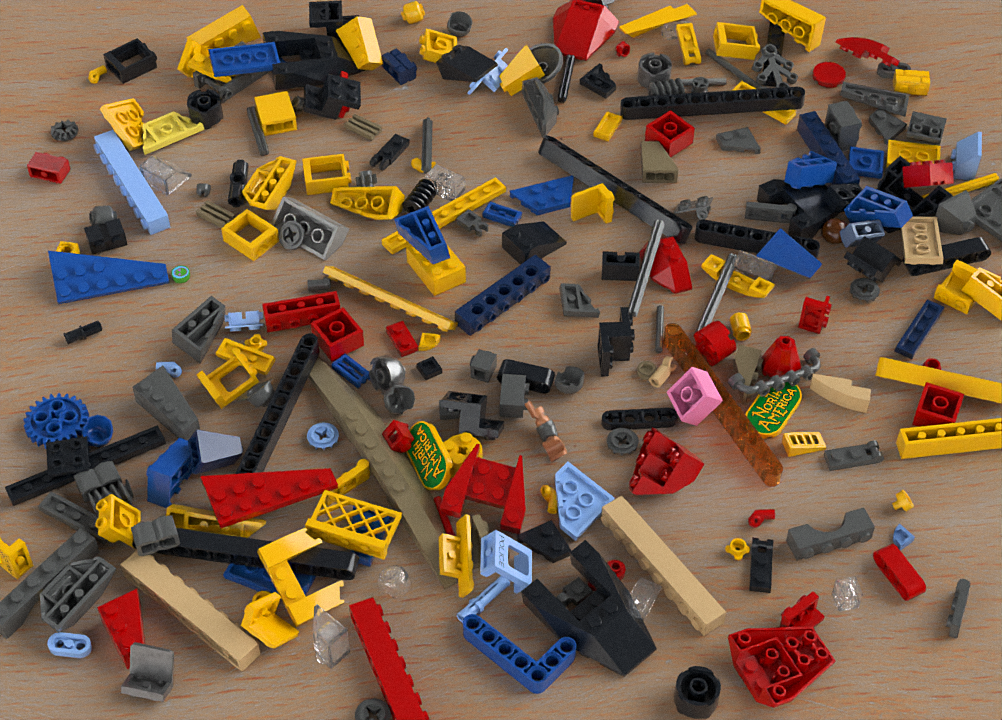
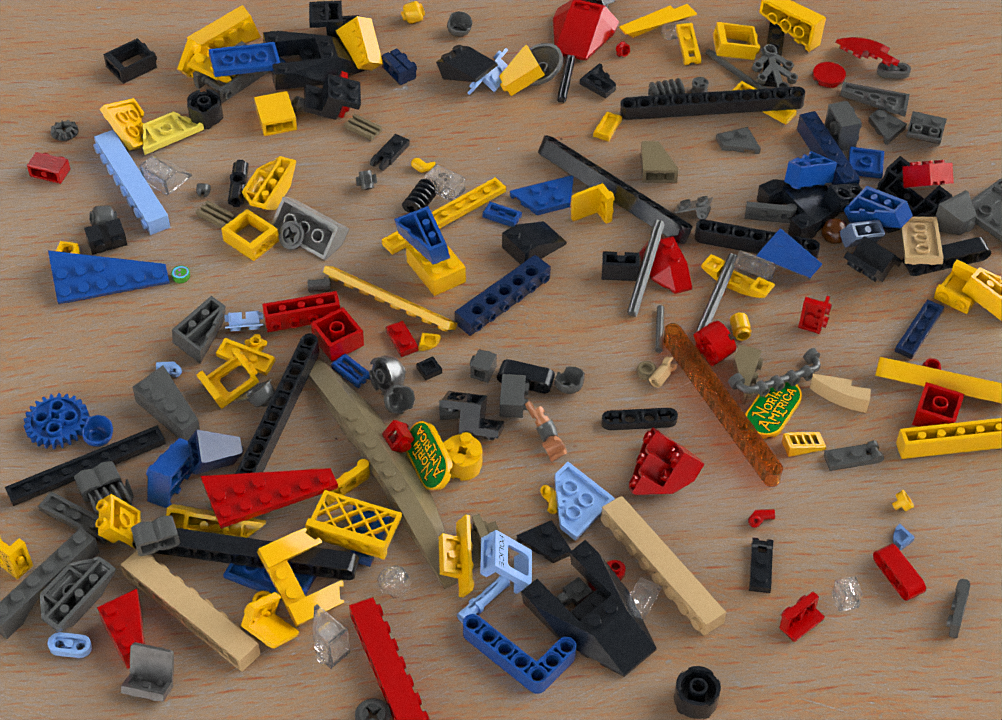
black bracket [46,436,91,477] -> none
black axle [63,321,102,345] -> none
yellow arm [88,65,107,84] -> none
dark grey axle [247,106,269,156] -> none
yellow window [302,154,352,195] -> none
light blue gear [307,422,339,450] -> none
yellow wedge [330,186,405,220] -> none
yellow plate [419,28,457,63] -> none
dark grey axle [421,117,433,174] -> none
red bar [433,496,456,536] -> none
red wedge [440,444,526,534] -> none
dark grey plate [456,209,488,237] -> none
dark grey wedge [522,77,559,138] -> none
dark grey wing [559,283,600,318] -> none
black bracket [597,307,635,377] -> none
dark grey gear [607,428,639,456] -> none
flat silver brick [637,53,672,90] -> none
red brick [645,110,695,157] -> none
bright pink brick [667,367,723,426] -> none
light grey bar [681,78,726,86] -> none
yellow plate [725,538,750,560] -> none
red wedge [728,626,836,708] -> none
red cone [761,336,801,379] -> none
dark grey arch [786,508,875,561] -> none
dark grey gear [850,278,880,303] -> none
yellow plate [886,140,941,168] -> none
yellow brick [893,69,930,96] -> none
yellow axle [922,173,999,198] -> none
light blue slope [951,132,982,181] -> none

